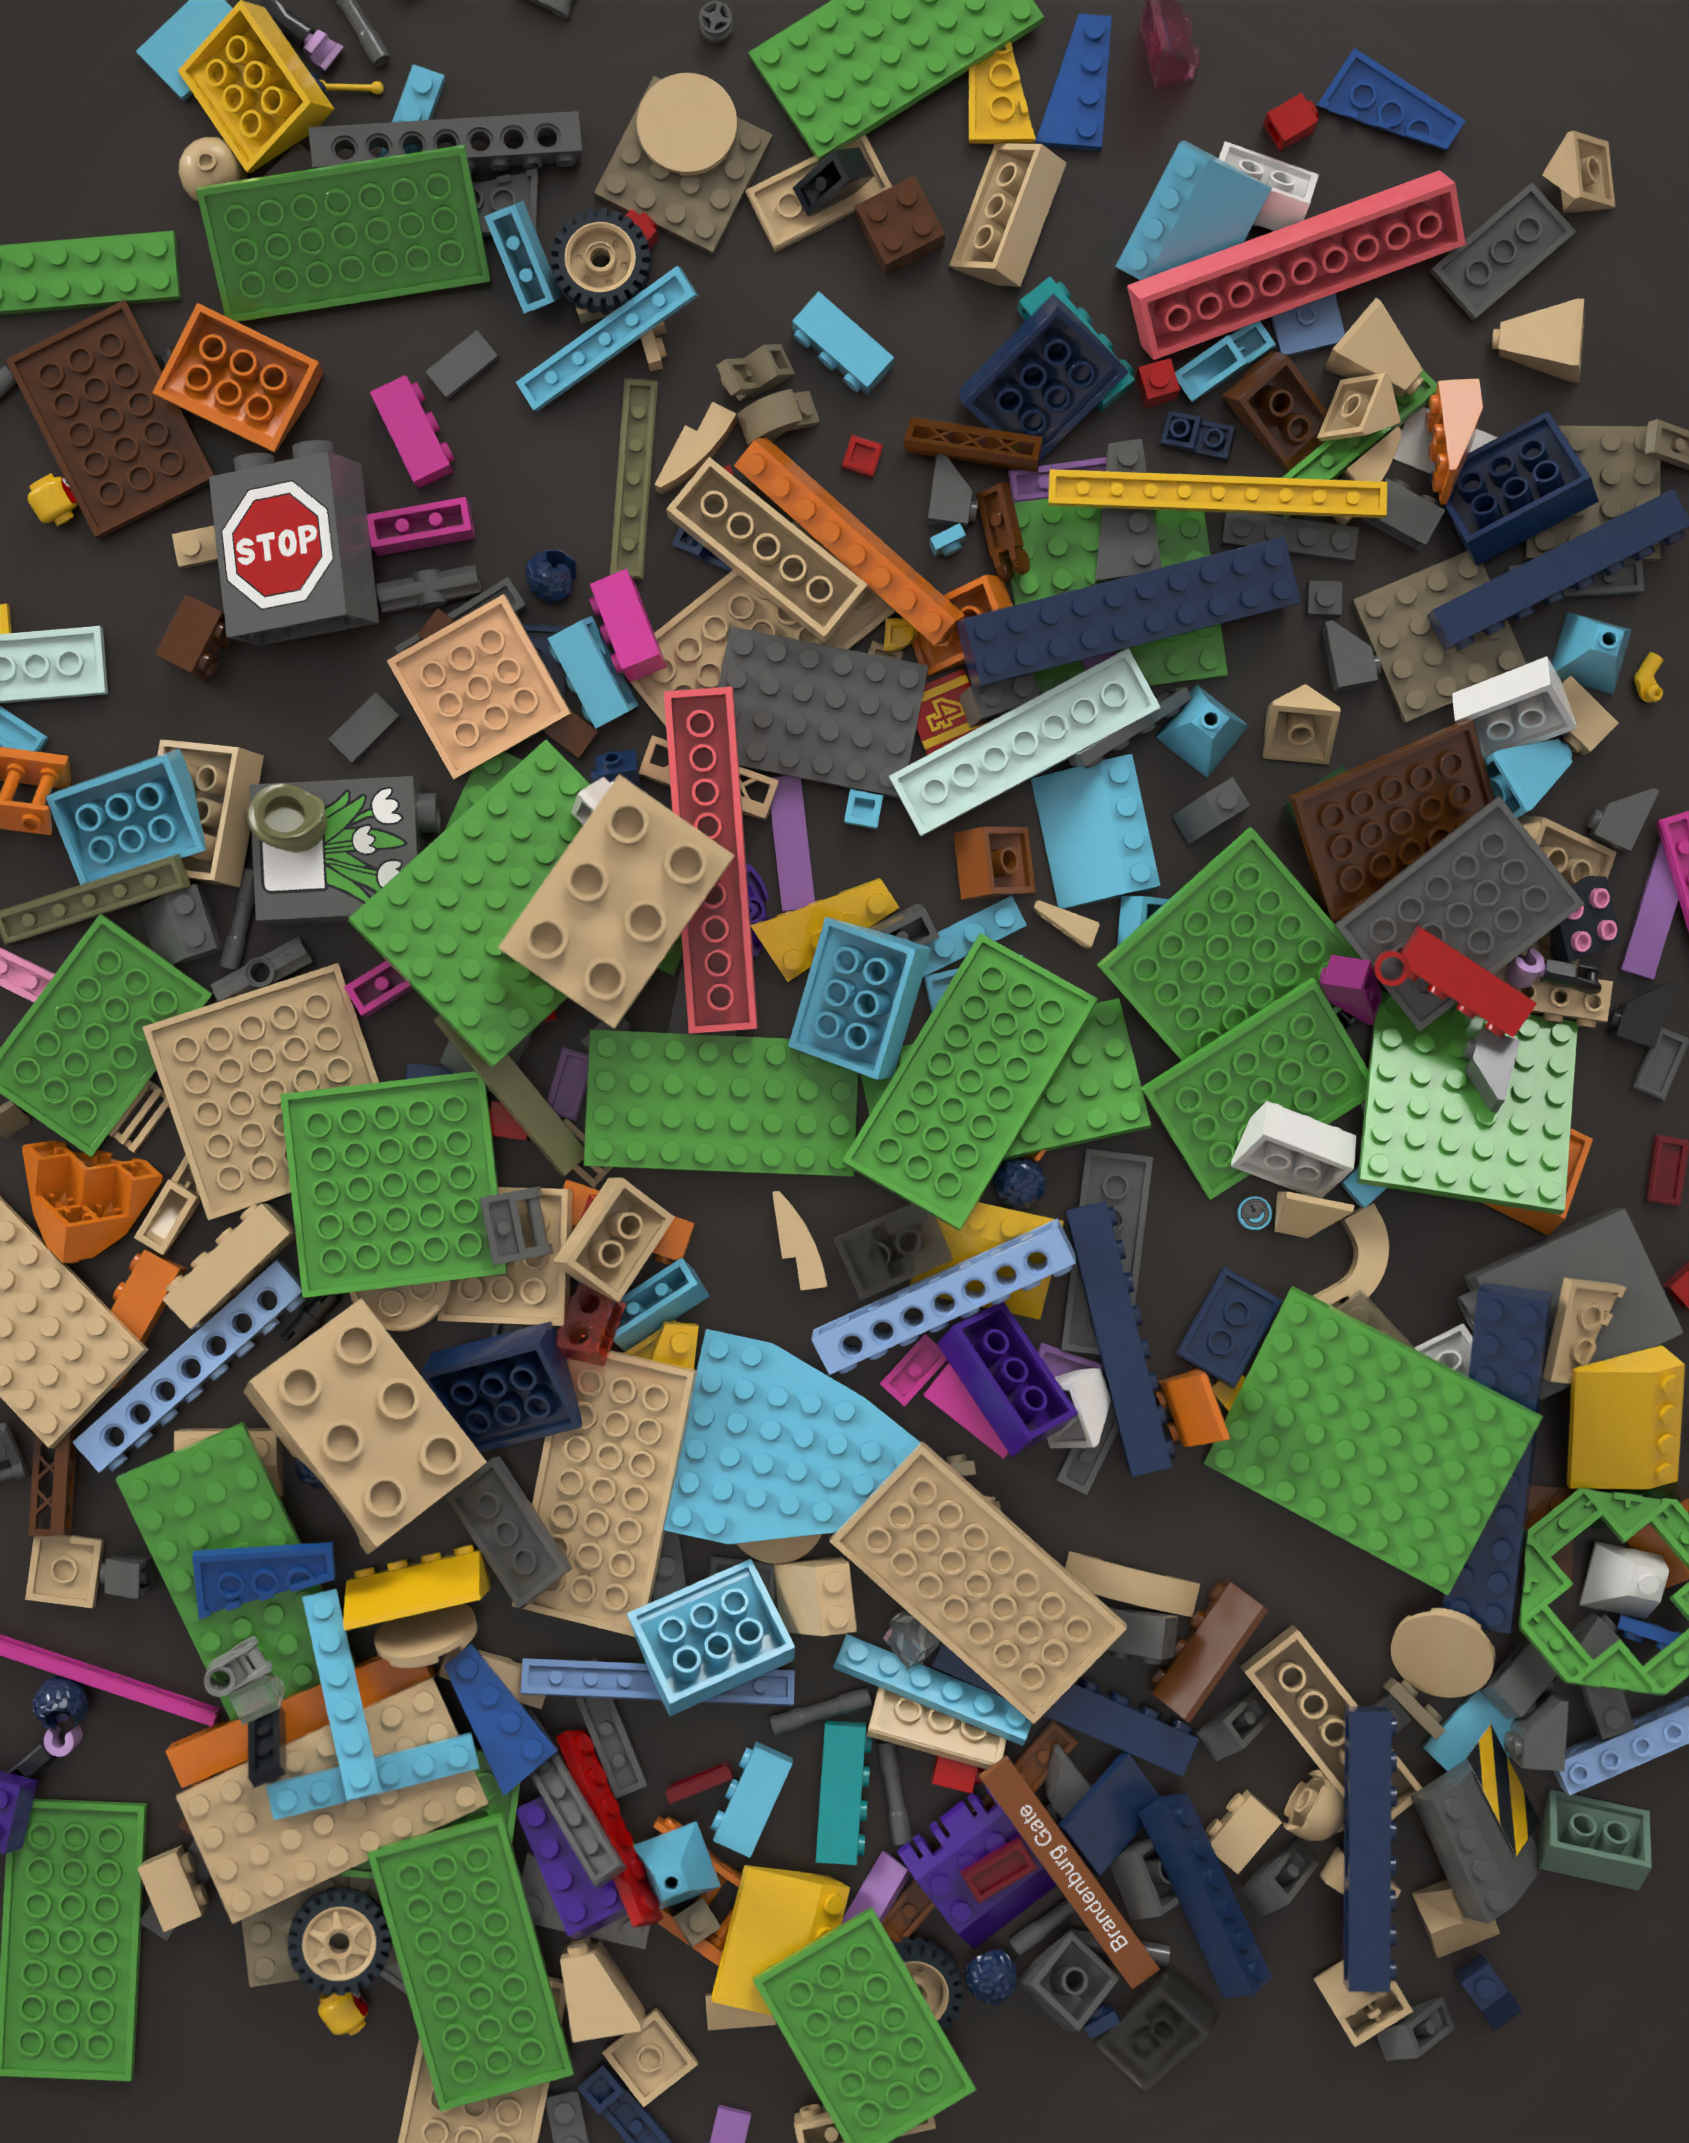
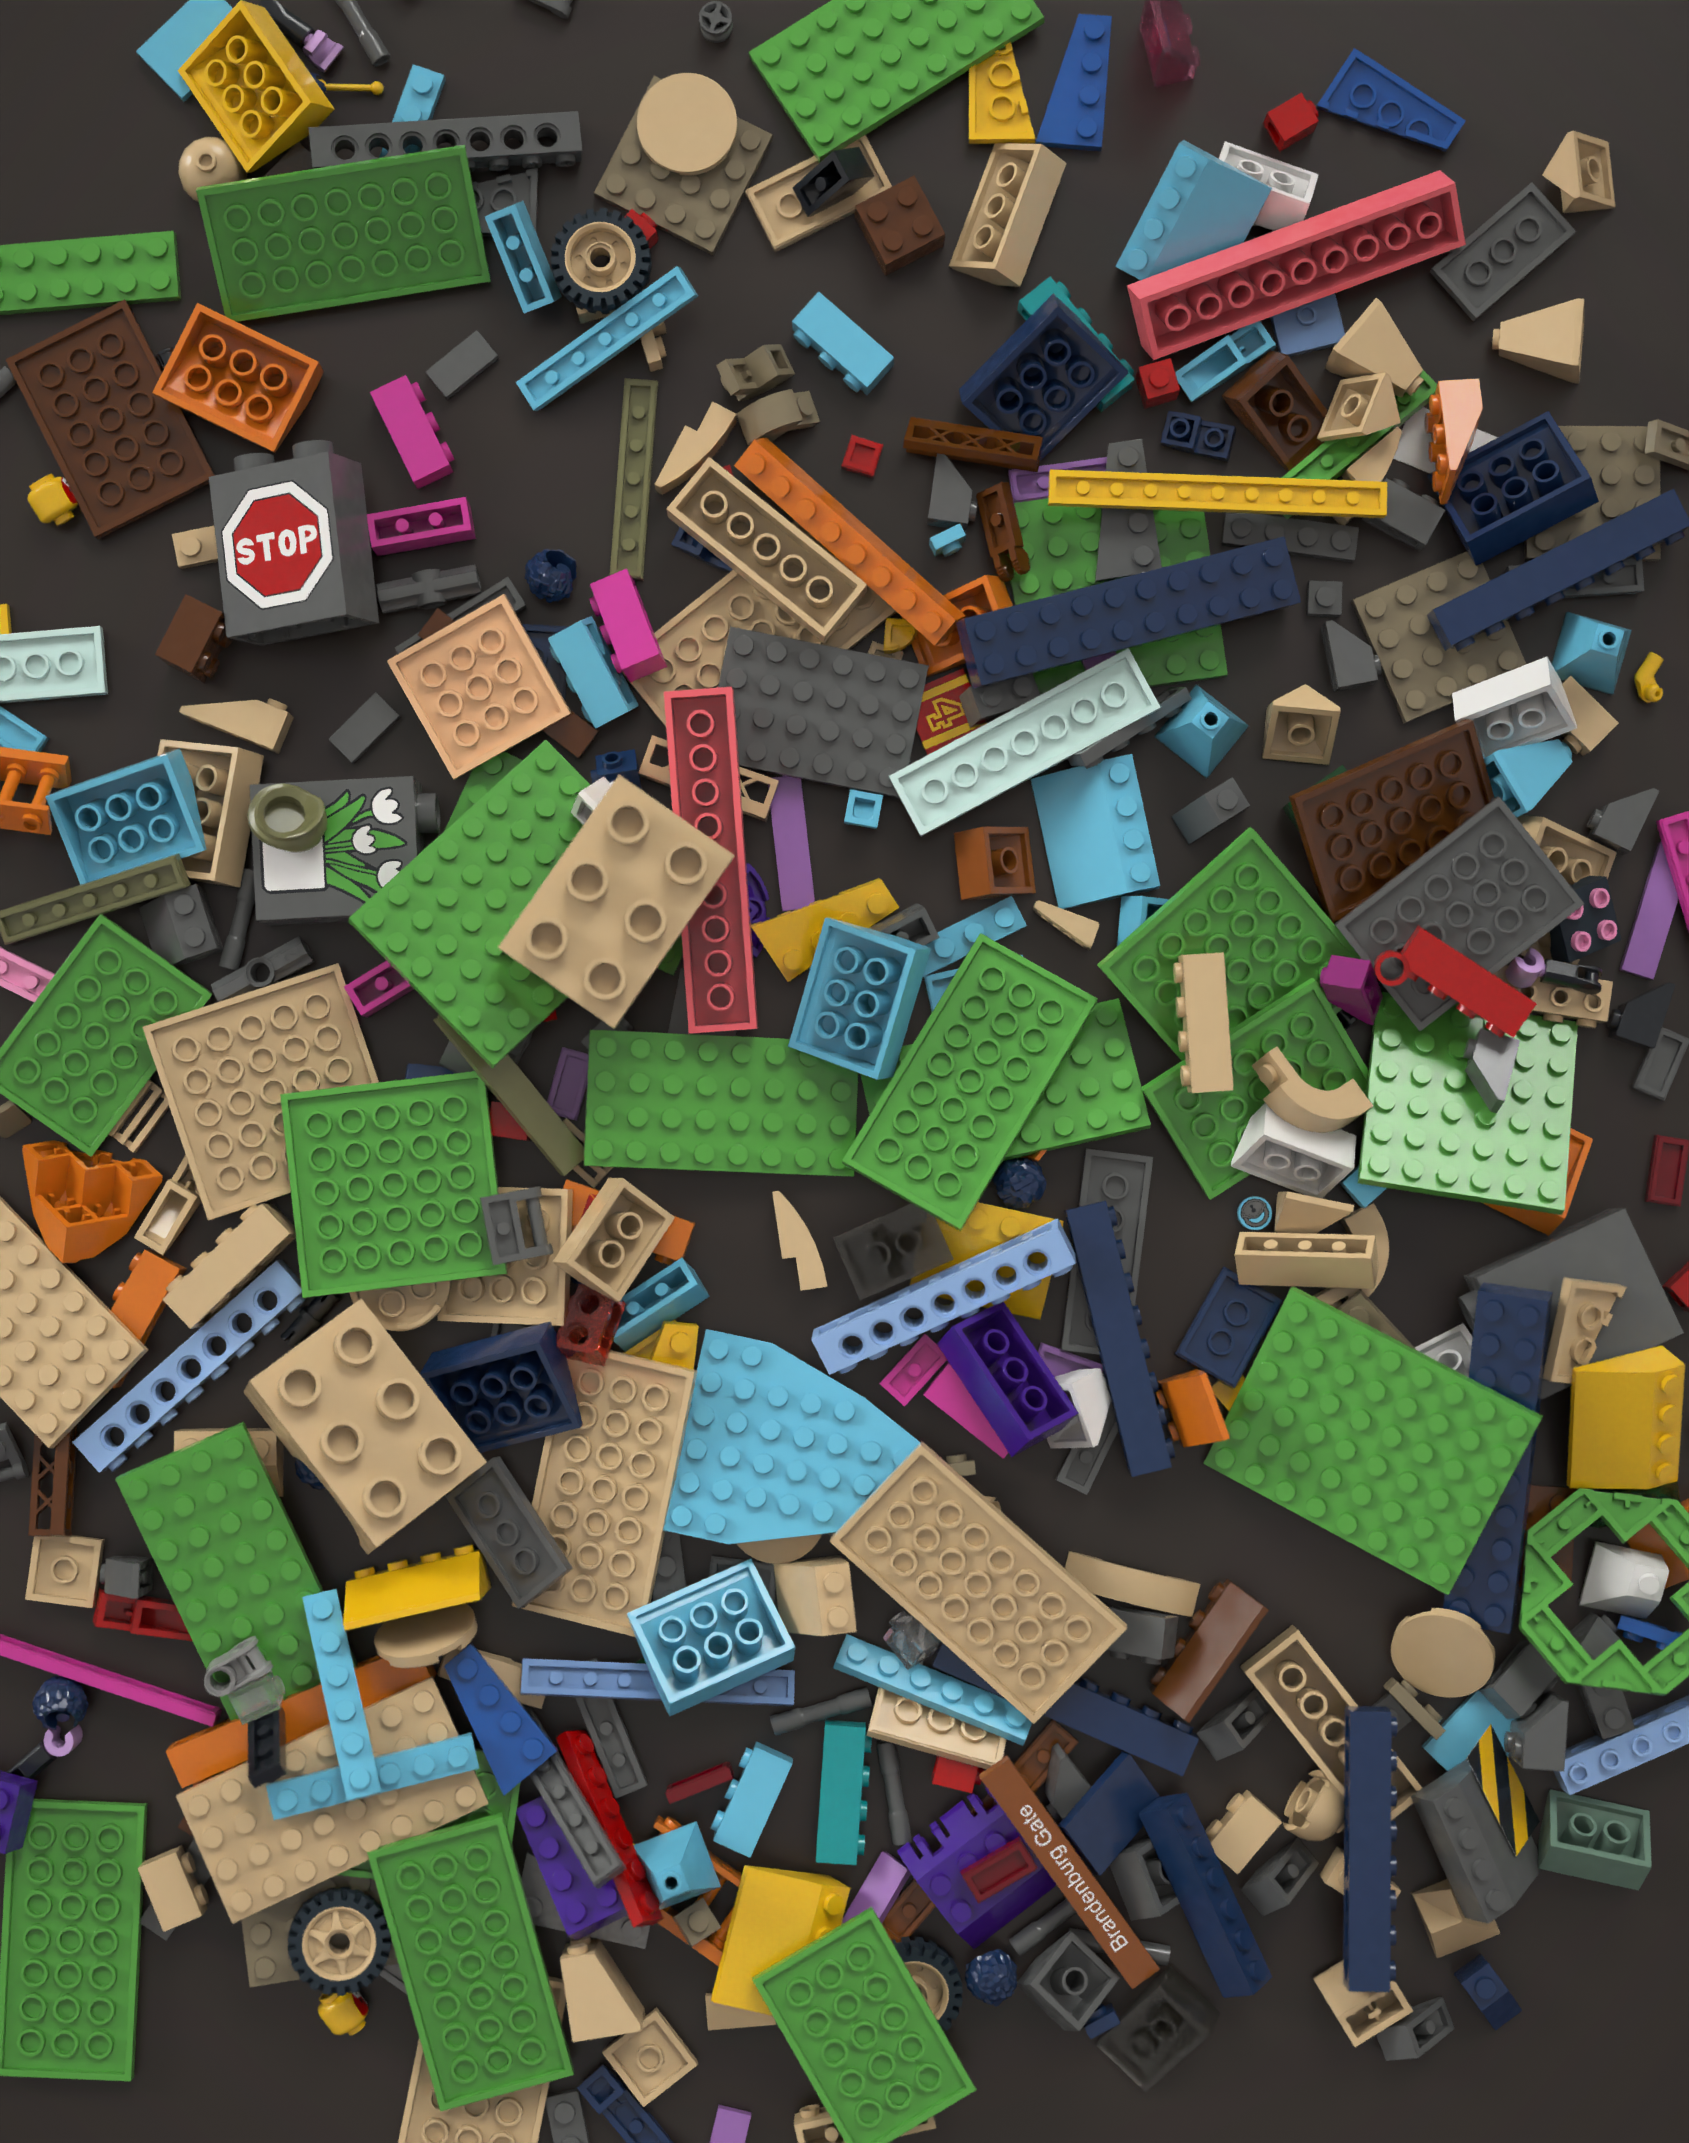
blue wing [192,1542,336,1619] -> none
none -> red slope [93,1588,192,1641]
none -> tan slope [179,698,294,754]
none -> tan brick [1173,952,1233,1093]
none -> tan brick [1234,1232,1379,1289]
none -> tan arch [1252,1047,1373,1133]

